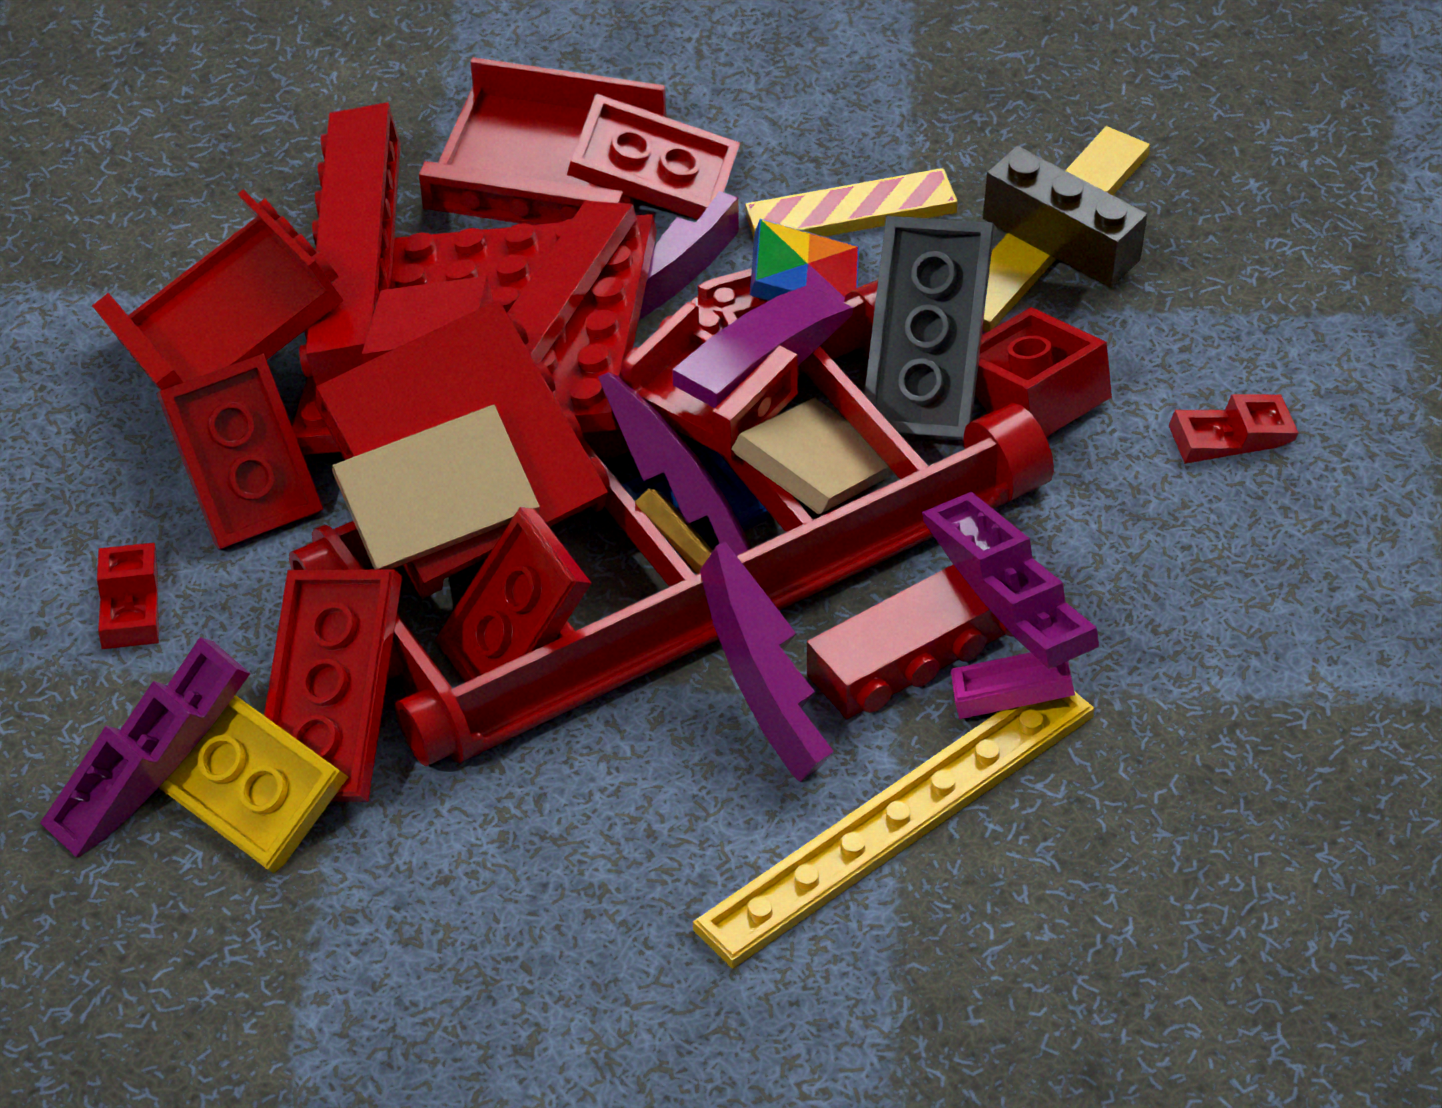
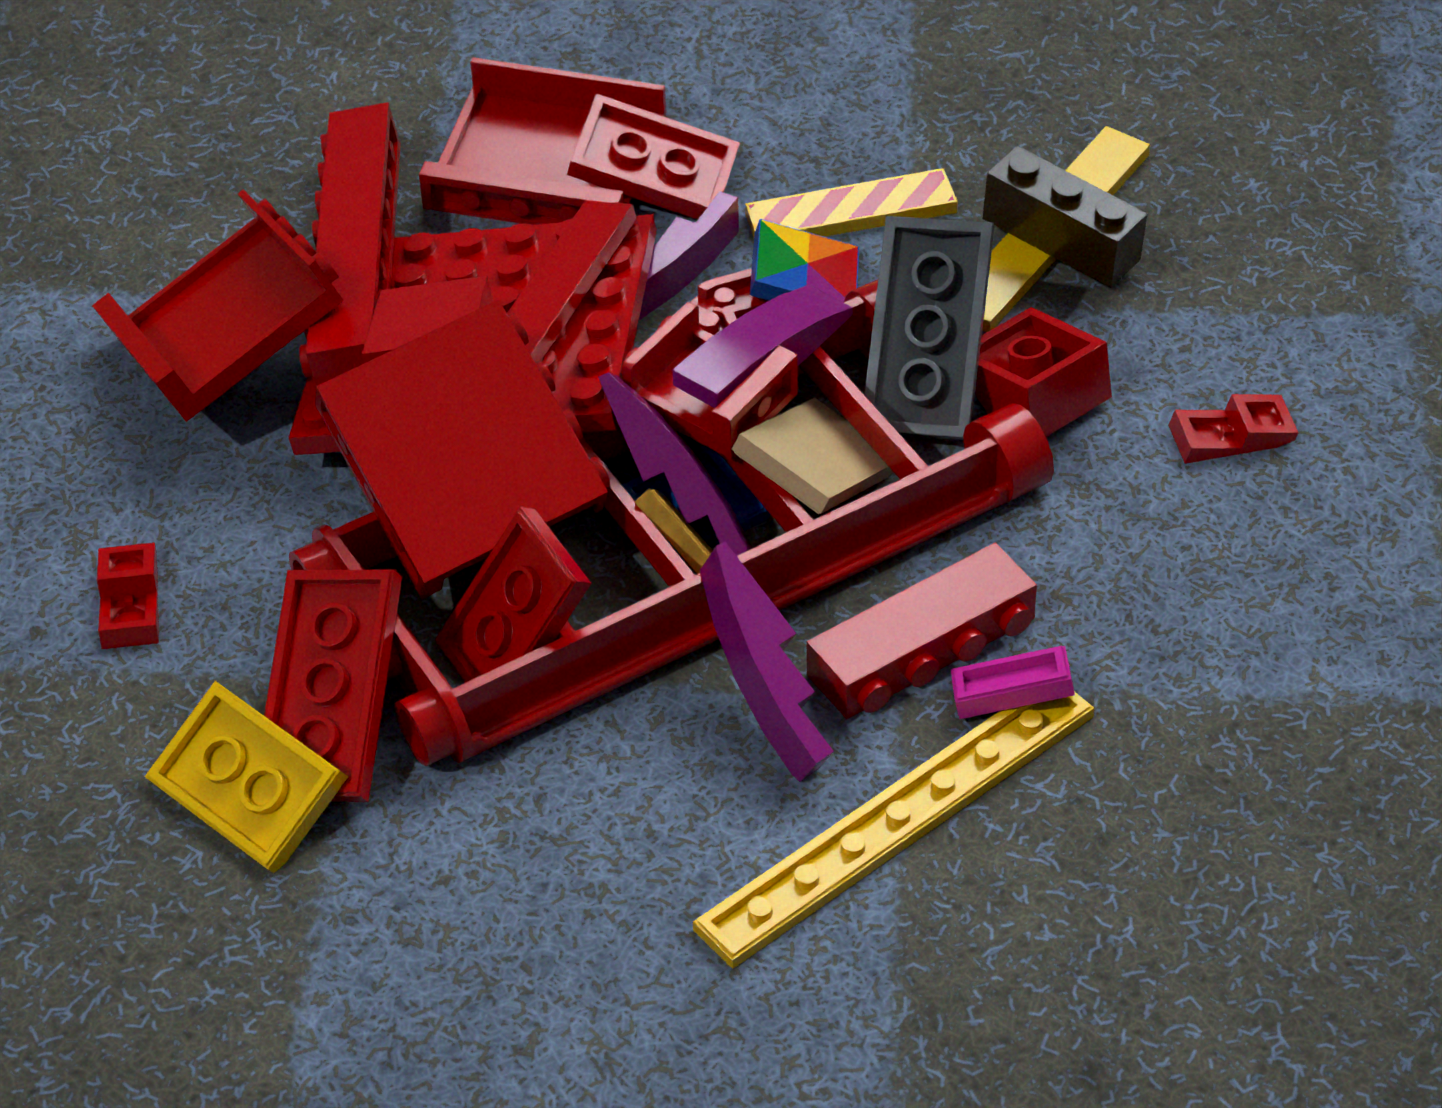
magenta slope [40,637,251,858] -> none
red plate [156,353,324,549] -> none
tan tile [332,404,540,570] -> none
magenta slope [922,492,1099,669] -> none

